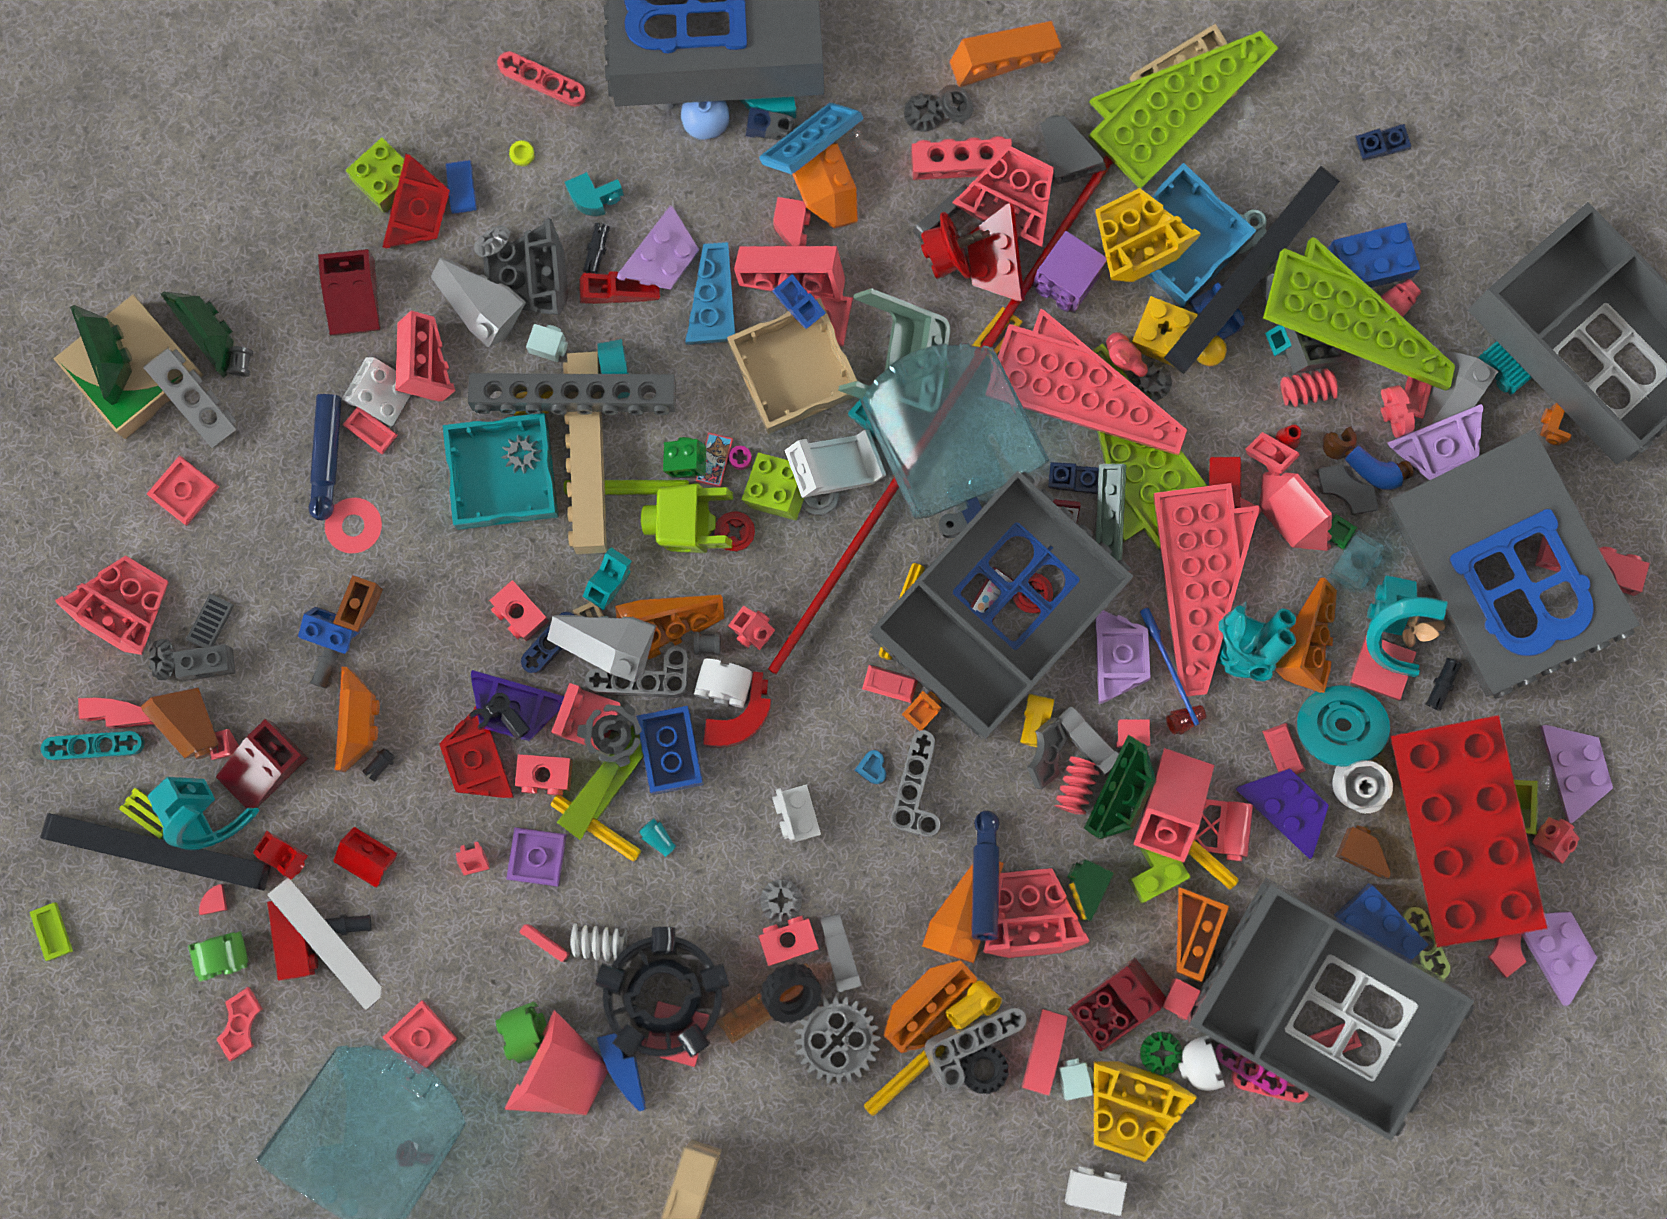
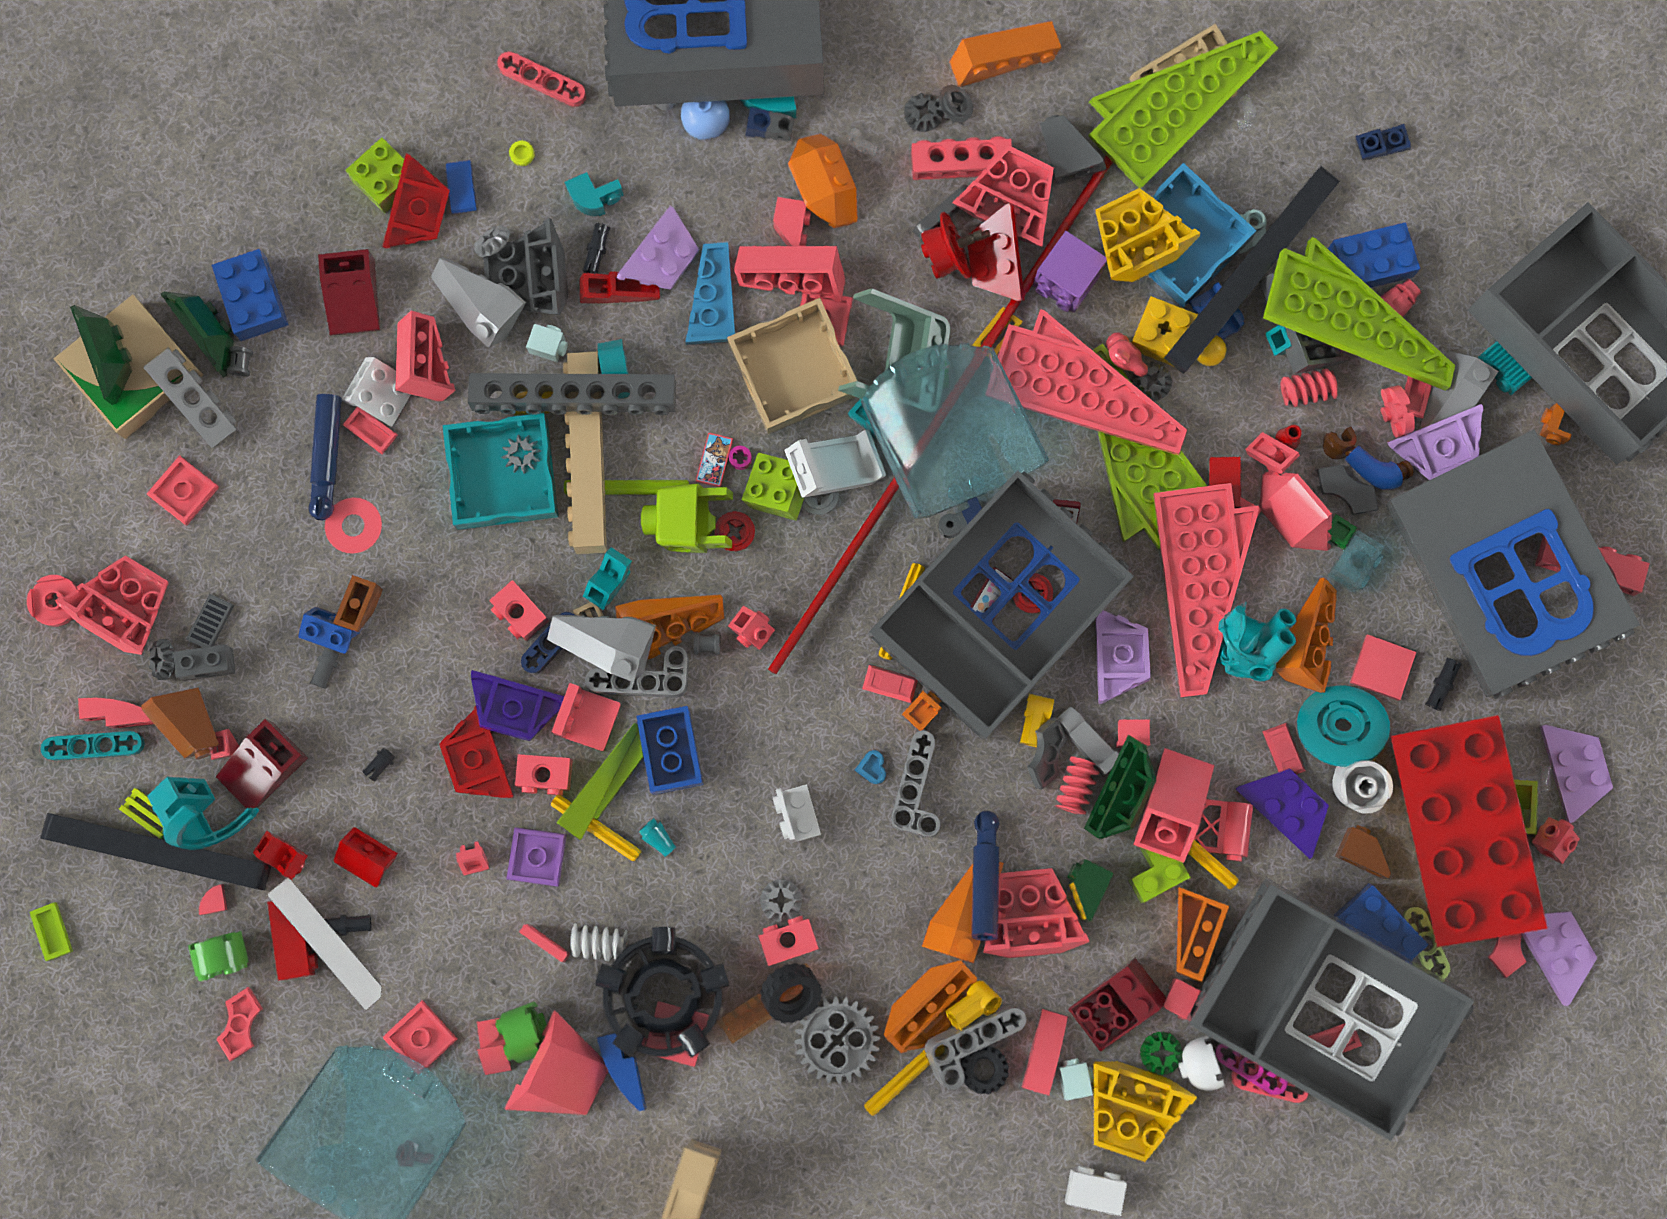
orange wedge [335,667,380,772] -> none
black bar [469,693,531,740] -> none
dark grey piece [577,704,641,767] -> none
green head [663,437,706,479] -> none
white brick [694,659,753,708] -> none
red arch [703,671,772,748] -> none
dark azure tile [759,102,864,175] -> none
blue slope [772,274,826,329] -> none
light grey leg [820,914,862,992] -> none
dark blue slope [1048,462,1099,494] -> none
sand green tile [1096,464,1126,561] -> none
blue piece [1140,608,1200,726] -> none
clear red cone [1166,705,1207,735] -> none
teal piece [1366,575,1448,677] -> none
light nougat plant [1402,616,1445,648] -> none
none -> coral plate [27,575,77,627]
none -> blue brick [212,249,289,341]
none -> coral slope [477,1018,512,1075]

